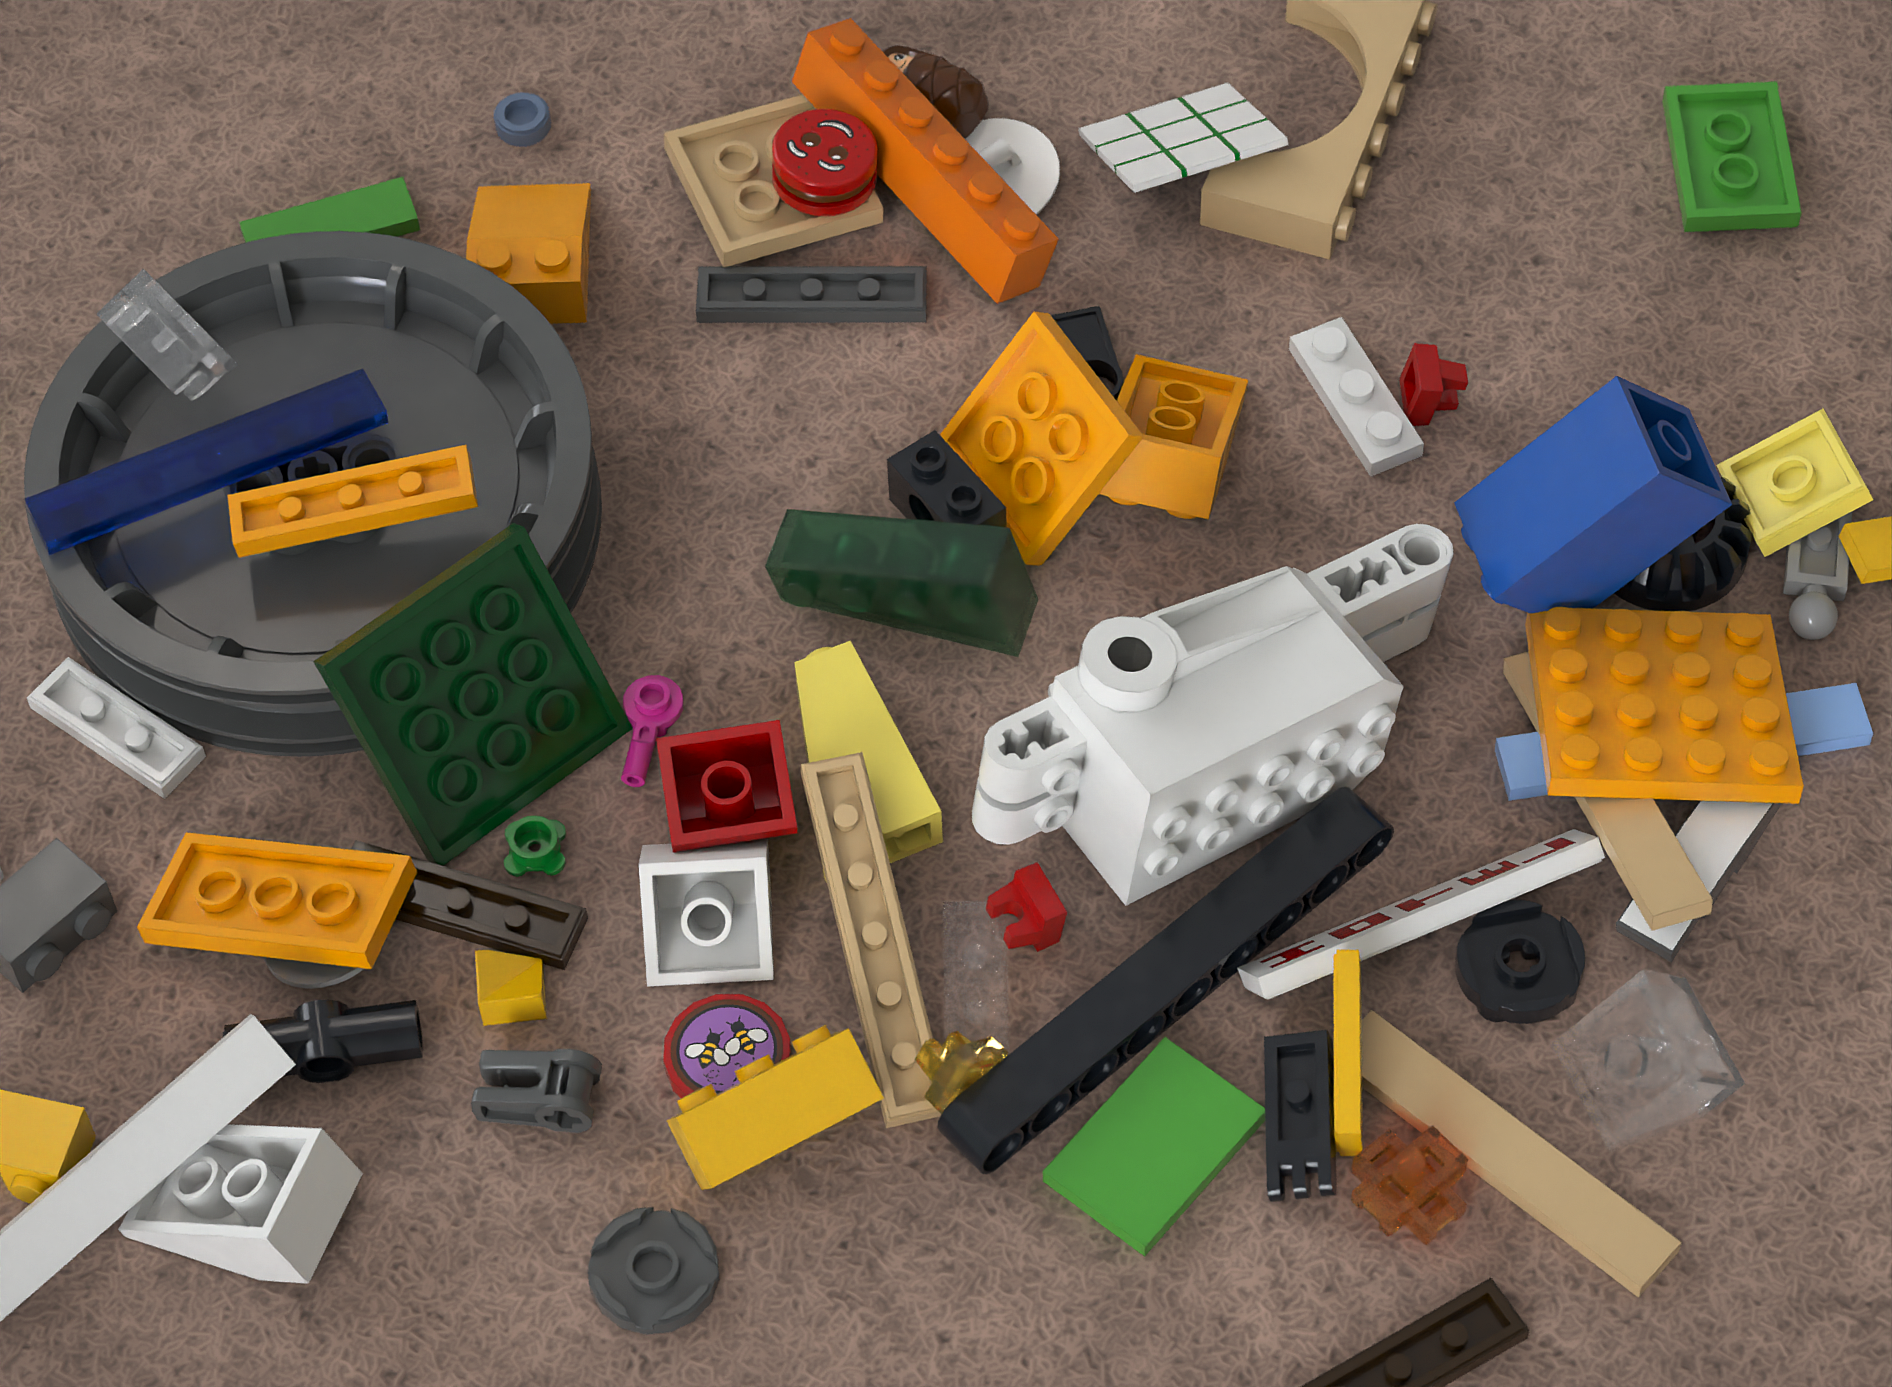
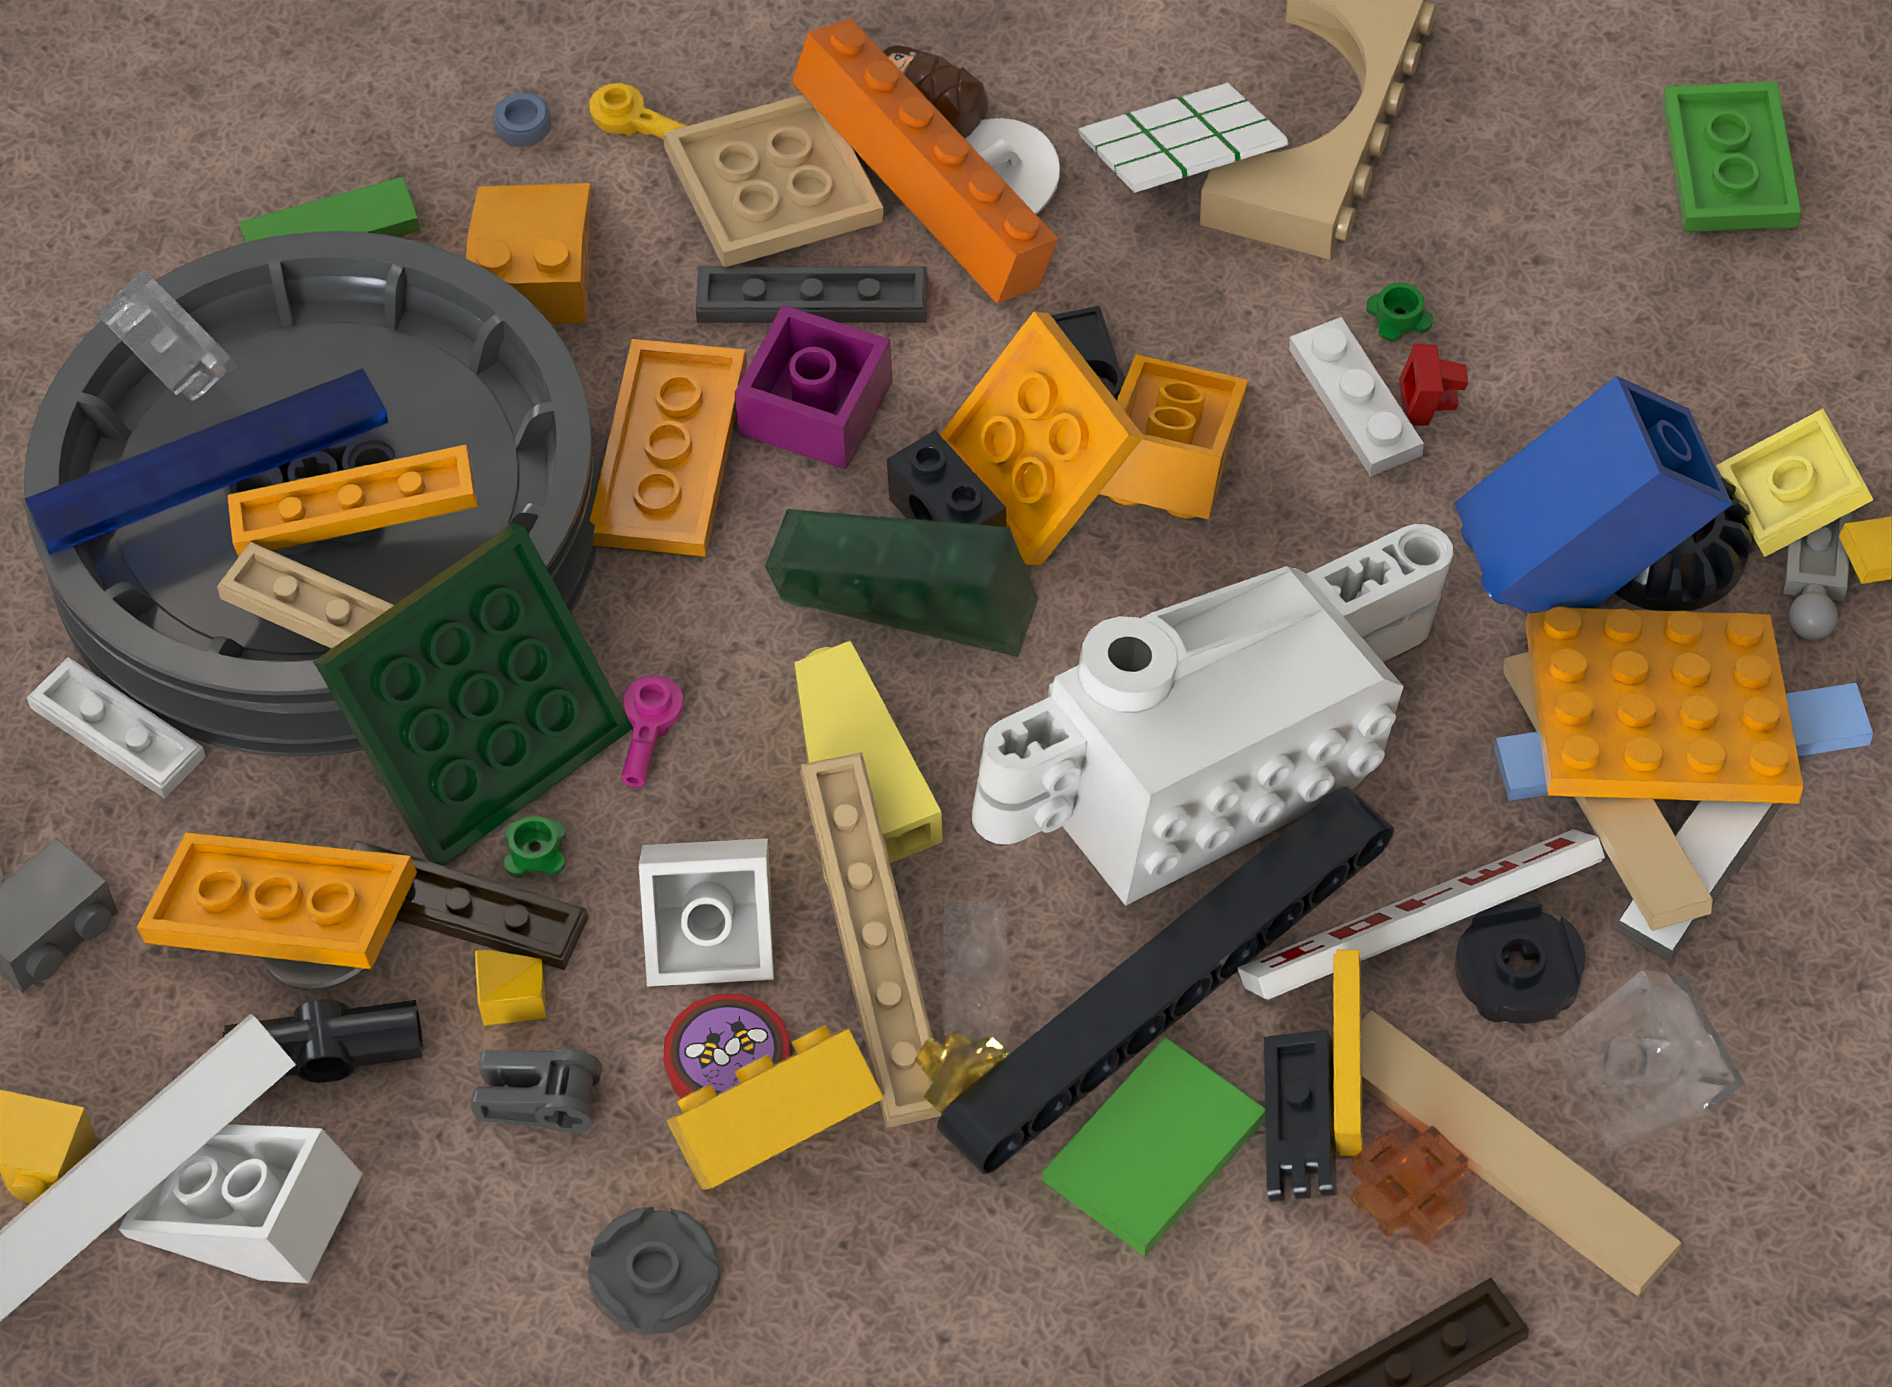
red slope [656,720,798,852] -> none
red head [772,109,878,216] -> none
red tile [986,862,1067,952] -> none
none -> tan tile [217,542,394,649]
none -> yellow plate [589,83,687,139]
none -> light orange plate [590,339,748,557]
none -> magenta brick [735,305,893,469]
none -> green plate [1366,283,1433,341]

